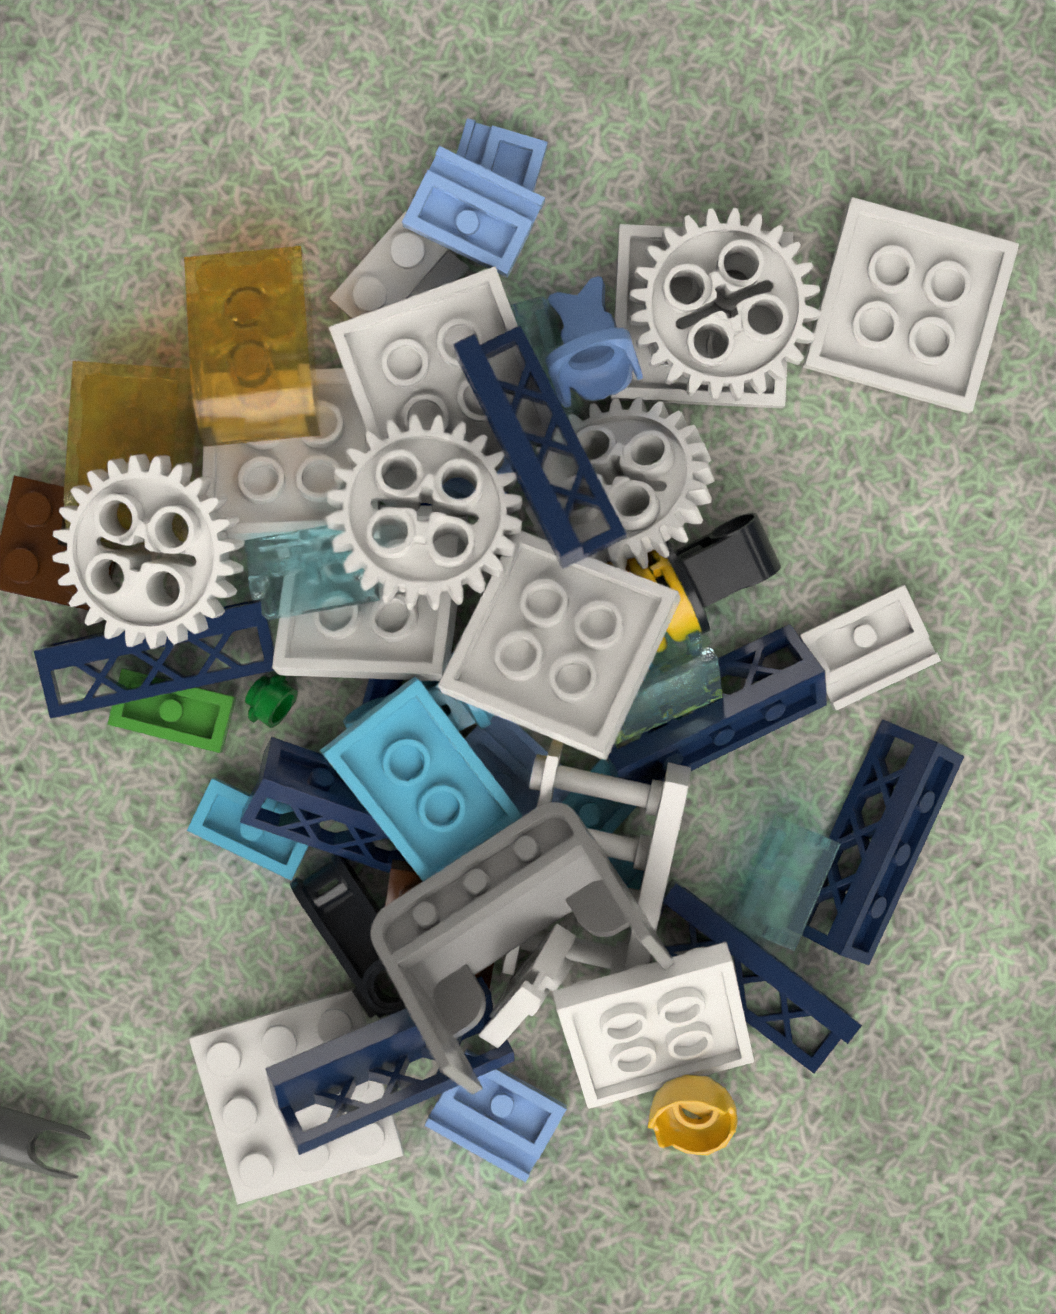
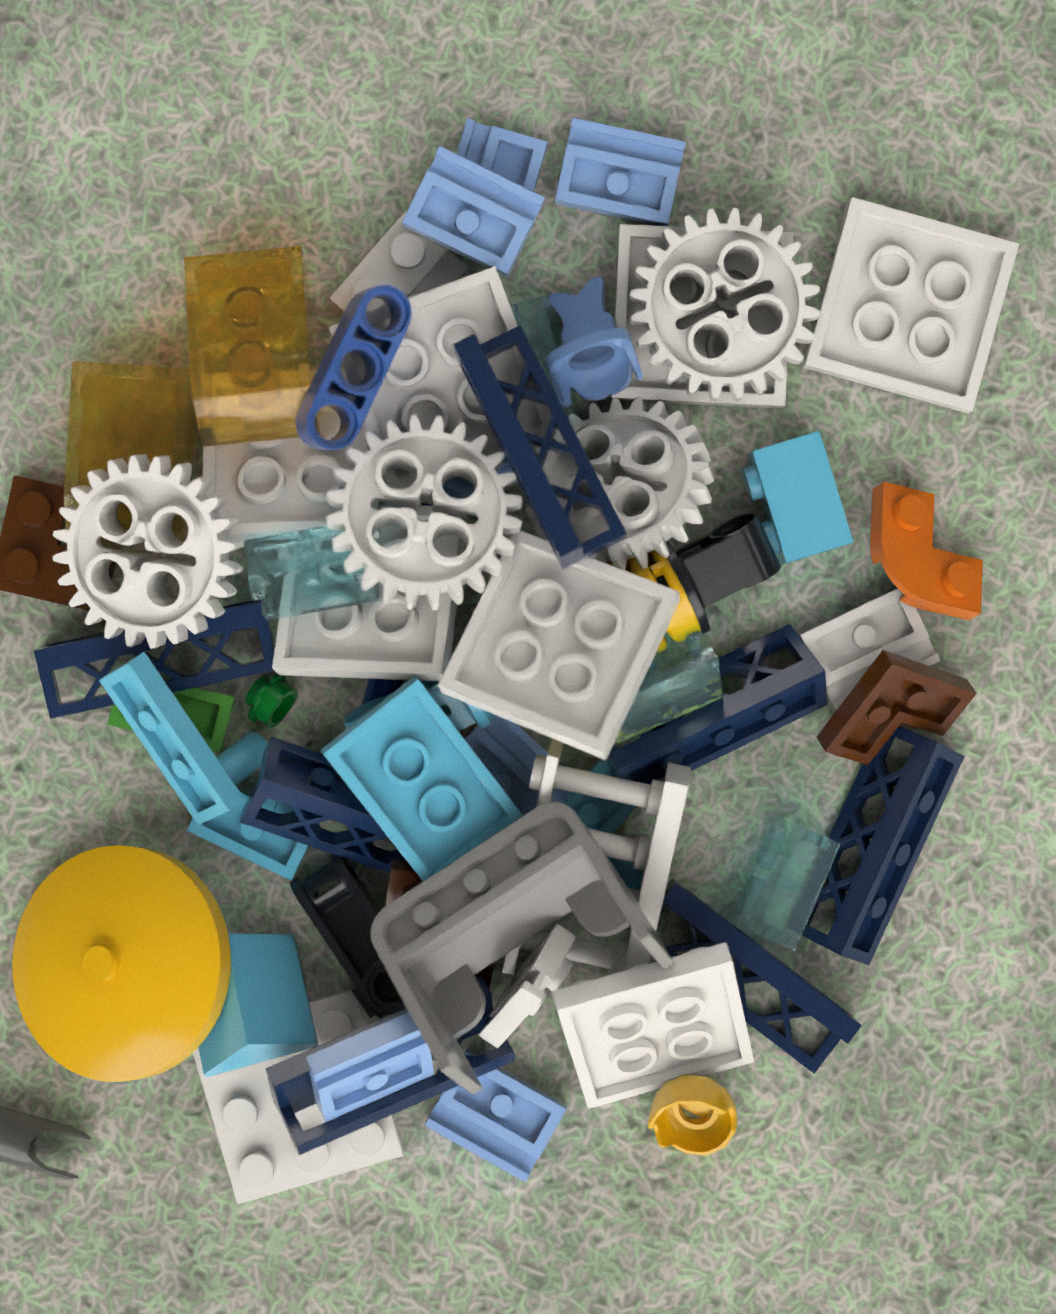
none -> yellow dish [12,845,231,1082]
none -> medium azure piece [99,652,268,825]
none -> medium azure slope [198,933,319,1077]
none -> blue beam [295,285,412,450]
none -> light blue plate [306,1012,434,1122]
none -> light blue plate [555,118,686,226]
none -> medium azure brick [741,431,854,565]
none -> reddish brown plate [817,650,977,765]
none -> orange plate [870,482,983,620]

